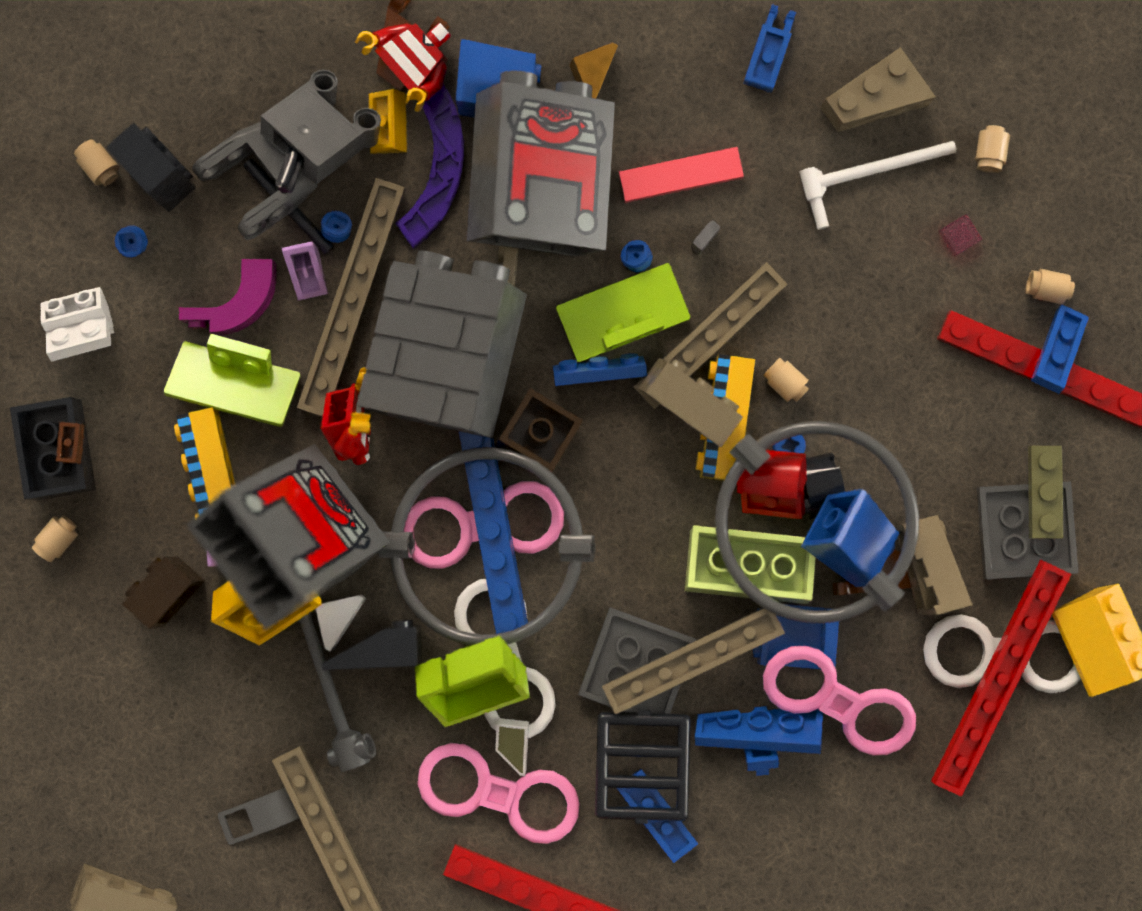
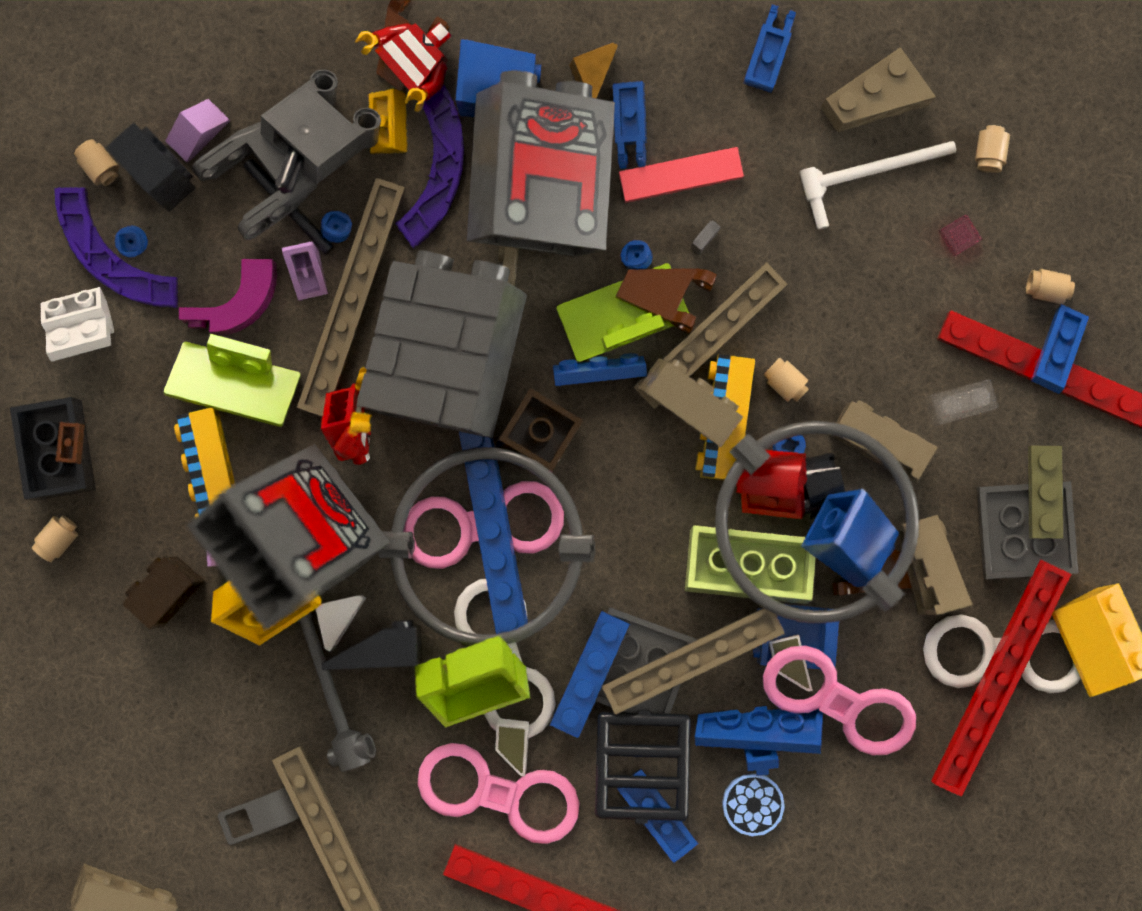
none -> dark purple tile [54,187,178,308]
none -> lavender slope [165,99,230,163]
none -> blue plate [550,611,630,738]
none -> blue hinge [613,81,647,169]
none -> reddish brown flag [616,268,717,334]
none -> tile [722,773,785,836]
none -> olive tile [768,634,813,692]
none -> dark tan wedge [830,400,938,481]
none -> clear brick [924,379,999,428]

